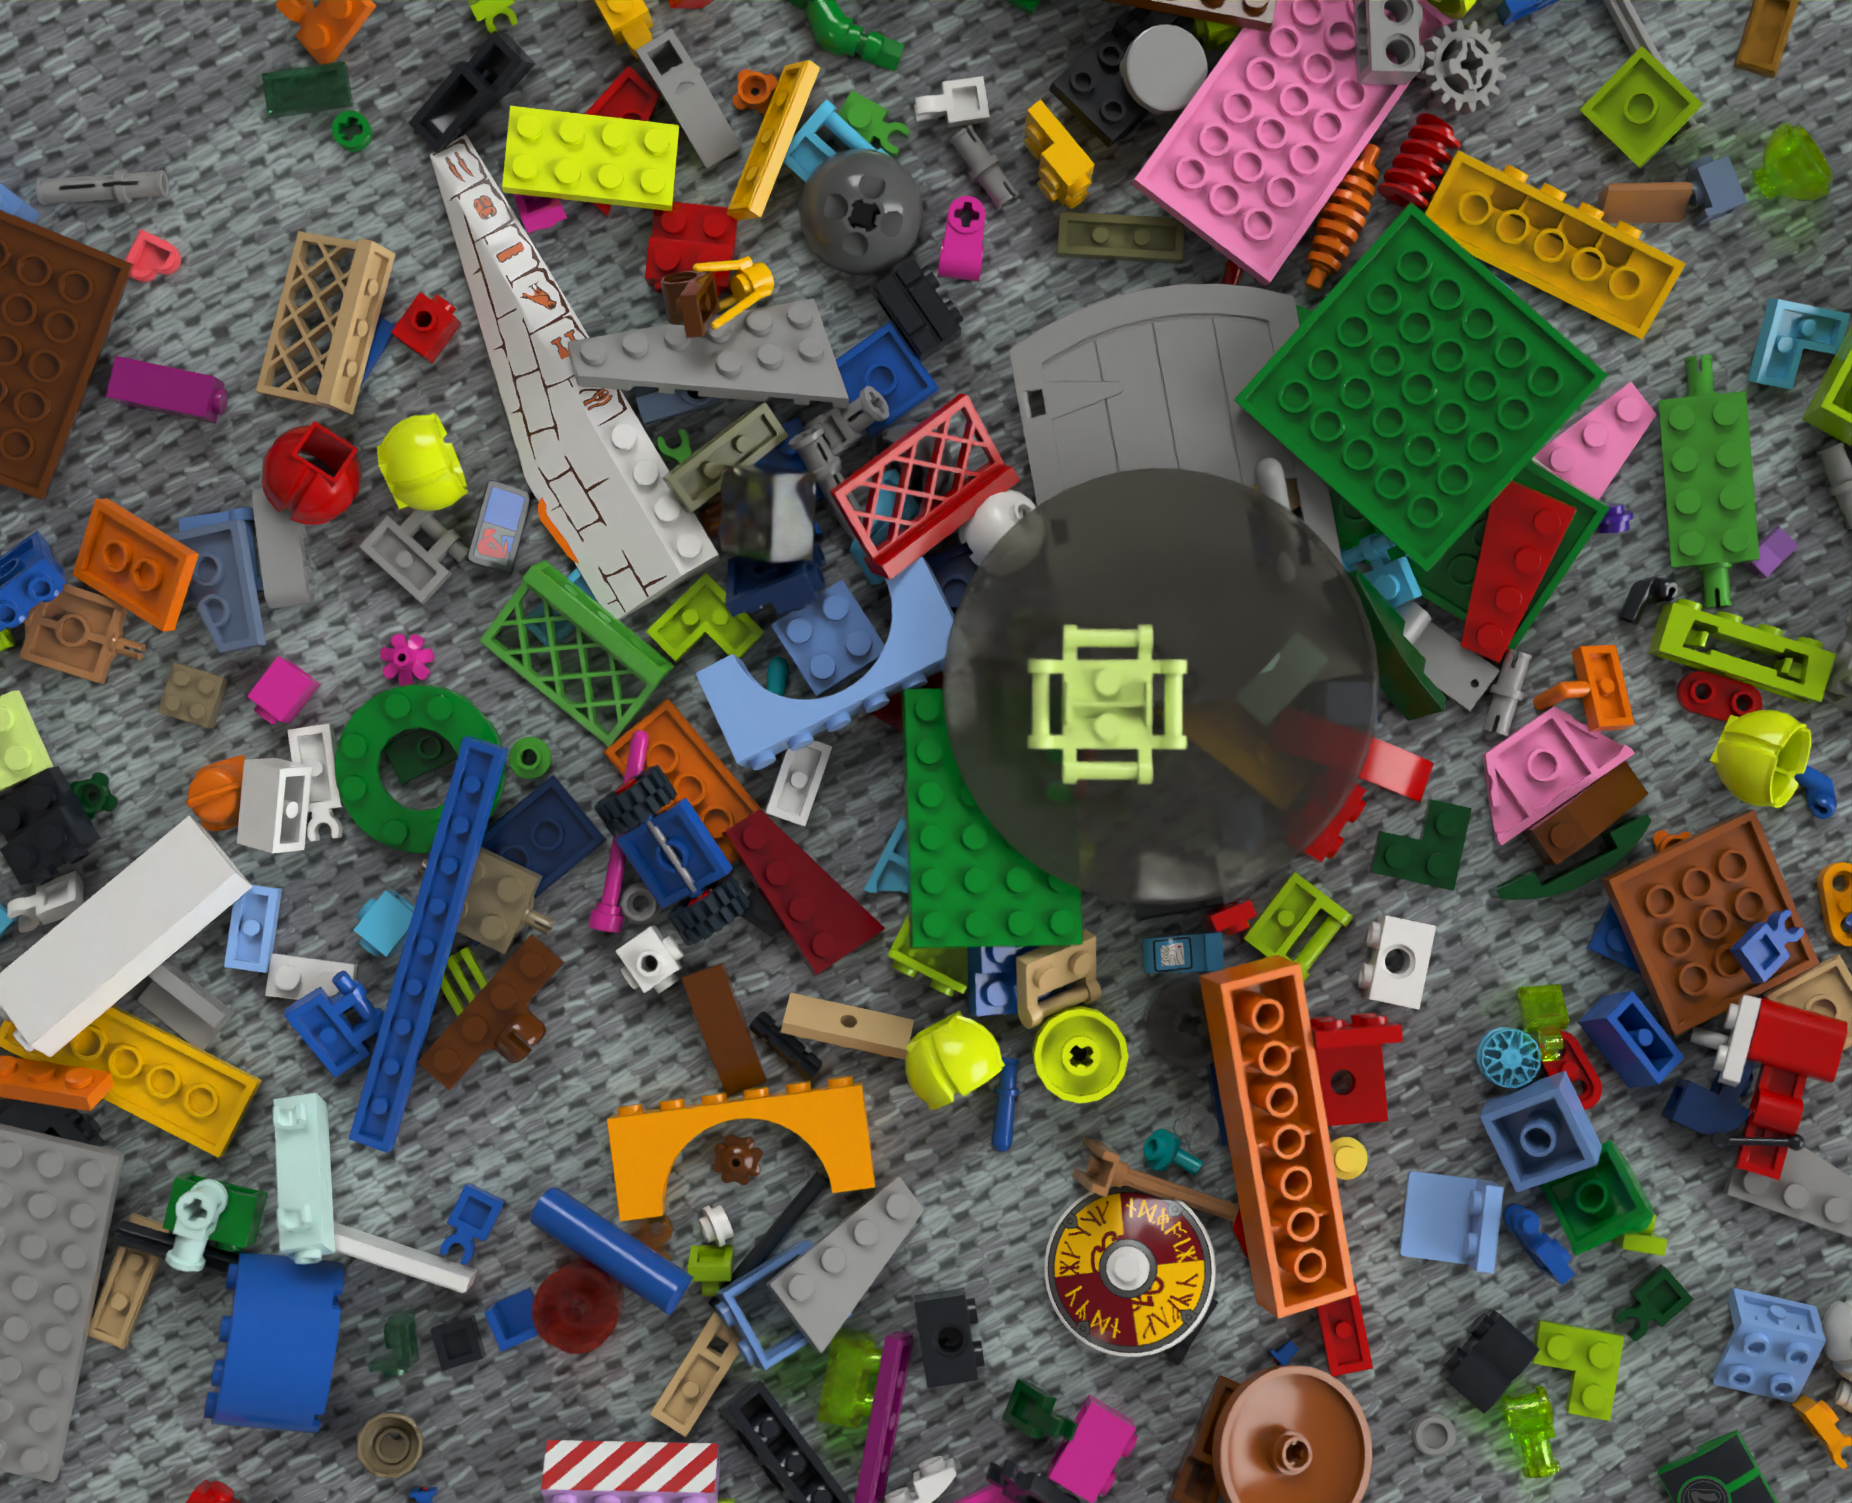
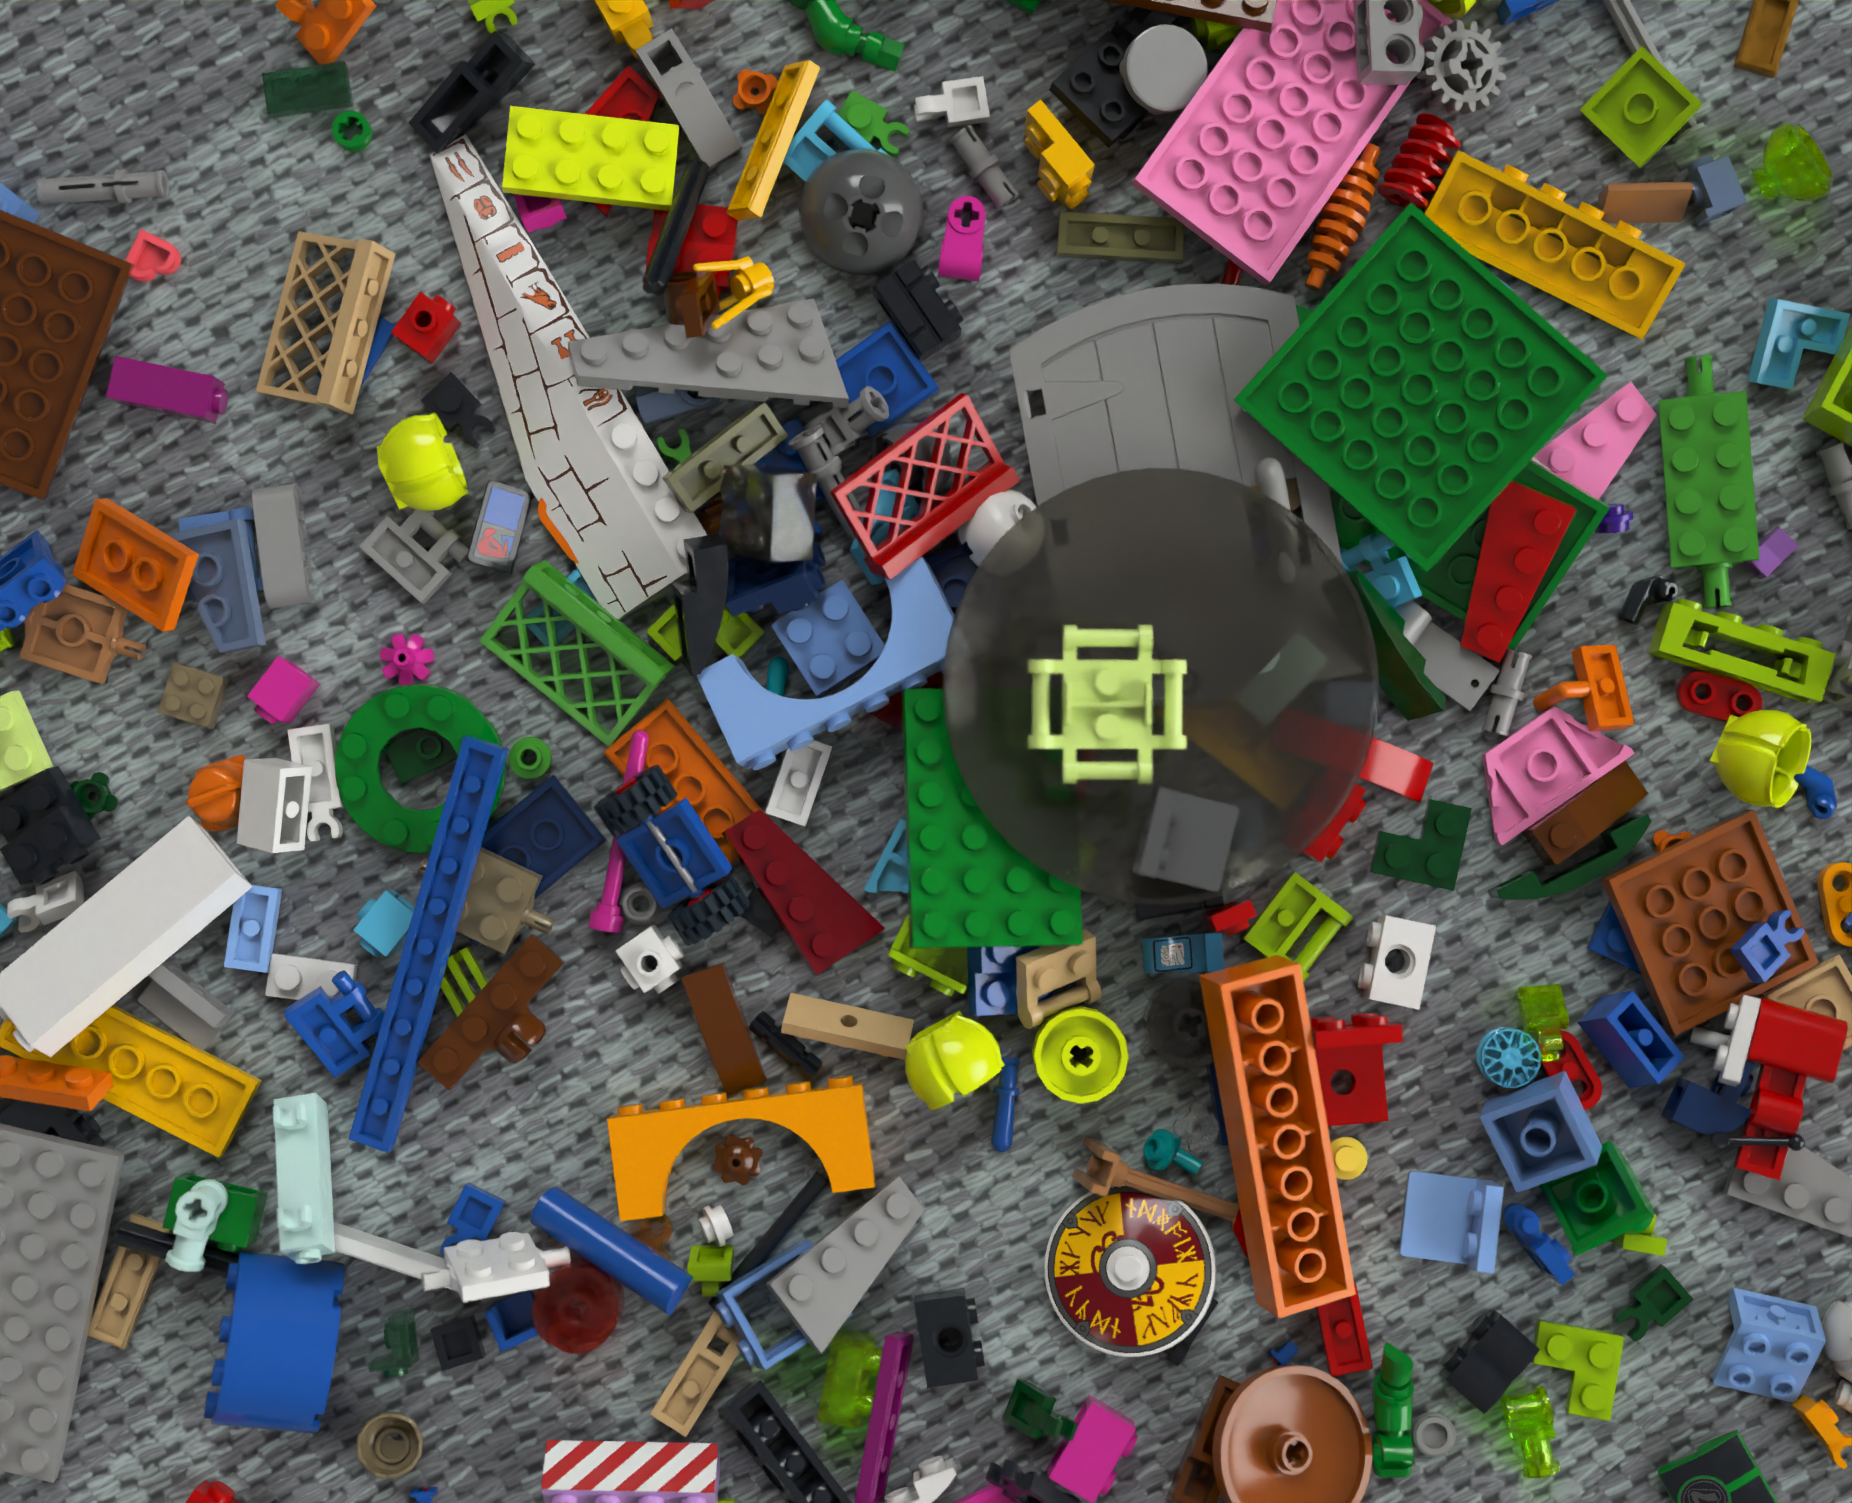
red piece [261,421,362,525] -> none
none -> black plate [421,372,496,448]
none -> white plate [421,1232,571,1302]
none -> black axle [643,159,709,296]
none -> black slope [672,534,728,676]
none -> dark grey bracket [1133,786,1239,892]
none -> green piece [1372,1341,1414,1478]

